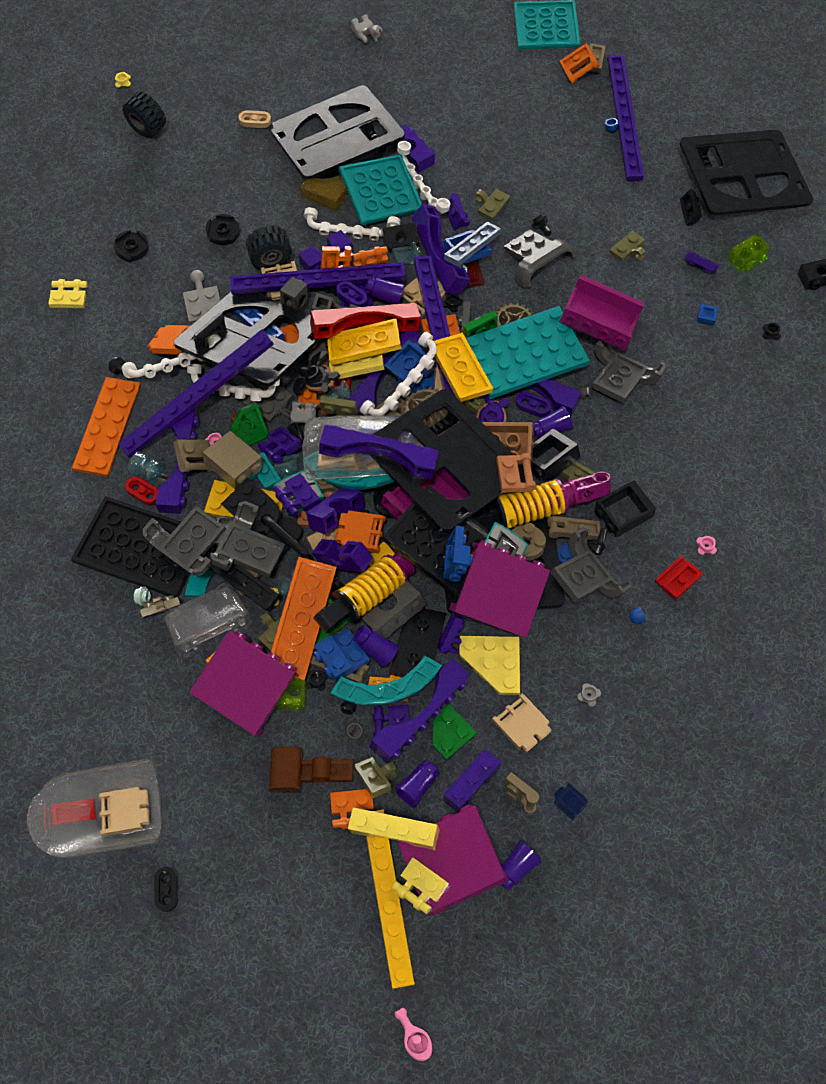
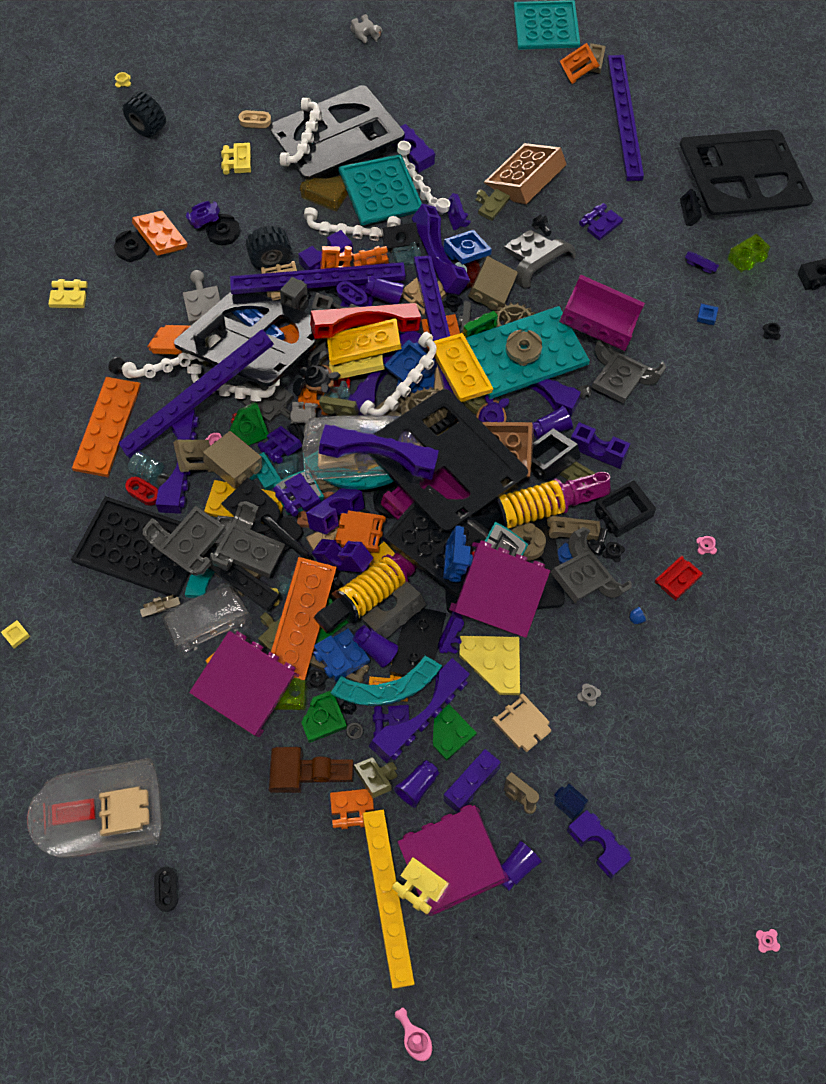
light aqua plate [134,587,151,606] -> none
light yellow arch [348,808,440,850] -> none
sand blue plate [444,222,501,267] -> none
nougat plate [496,453,536,493] -> none
dark purple plate [516,392,551,417] -> none
blue hinge [605,118,618,133] -> none
olive plate [609,231,646,262] -> none
none -> light yellow plate [1,620,30,648]
none -> orange plate [132,211,188,256]
none -> dark purple plate [186,201,220,228]
none -> light yellow plate [221,143,251,175]
none -> white bar [280,98,322,166]
none -> green plate [301,690,347,743]
none -> dark tan brick [468,256,518,311]
none -> medium nougat slope [484,143,567,204]
none -> dark tan plate [505,330,542,366]
none -> dark purple arch [567,810,632,879]
none -> dark purple arch [571,422,630,469]
none -> dark purple plate [579,203,623,241]
none -> black plate [603,542,625,562]
none -> bright pink plate [755,929,780,953]

